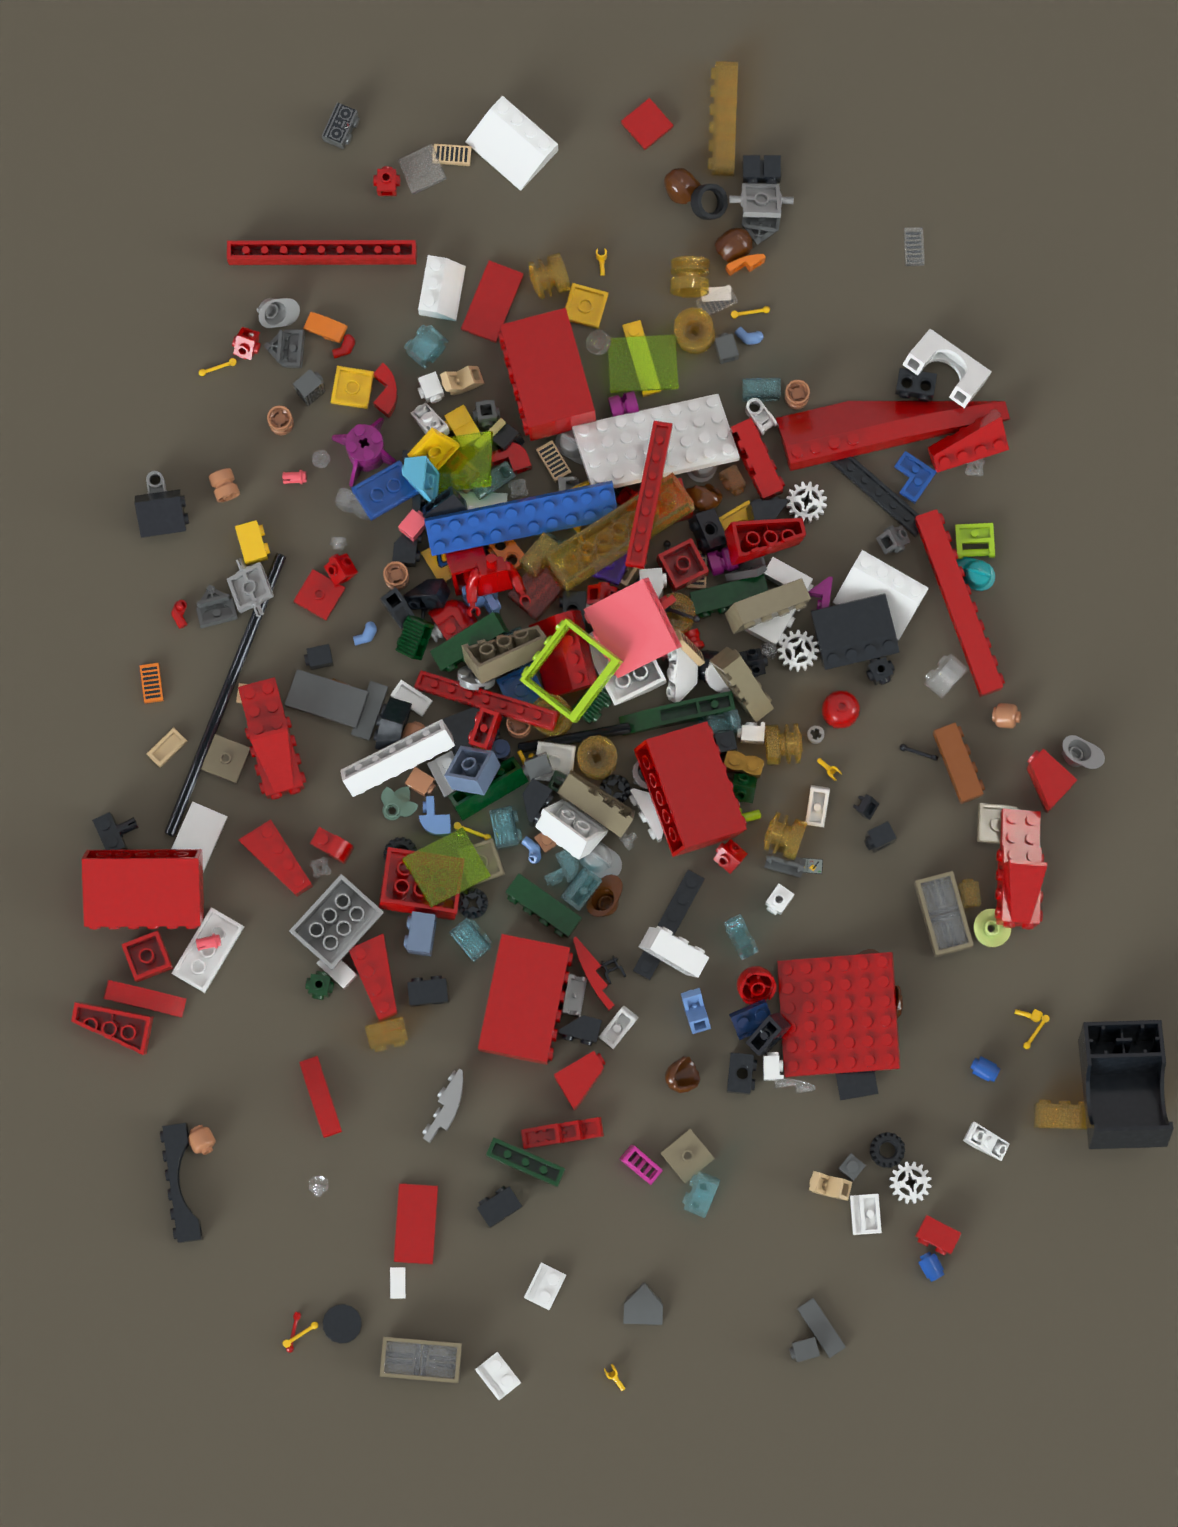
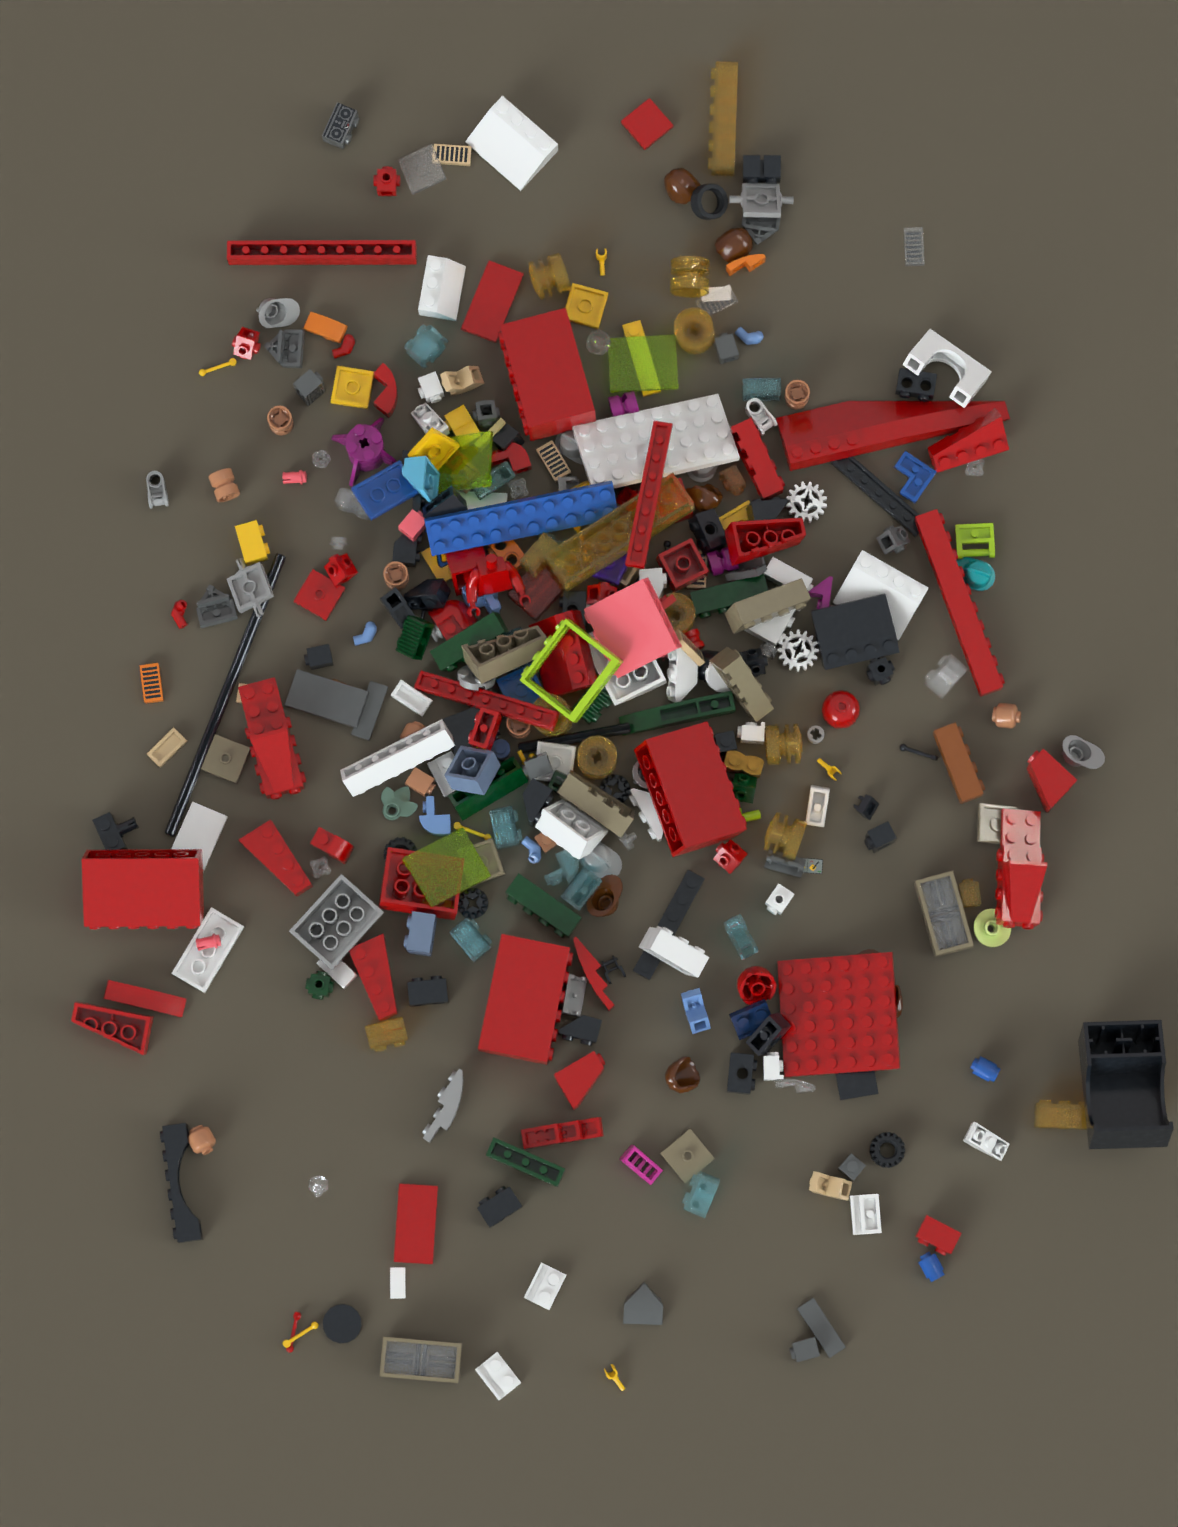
red brick [121,930,174,983] -> none
black brick [134,489,189,538] -> none
red slope [299,1056,342,1138] -> none
black brick [373,697,412,750] -> none
white slope [599,1006,639,1049] -> none
black hinge [664,606,700,623] -> none
clear light blue brick [698,709,741,737] -> none
yellow hinge [731,306,770,319] -> none
white gear [889,1162,932,1204] -> none
yellow hand [1014,1009,1043,1022] -> none
yellow hinge [1023,1015,1050,1049] -> none

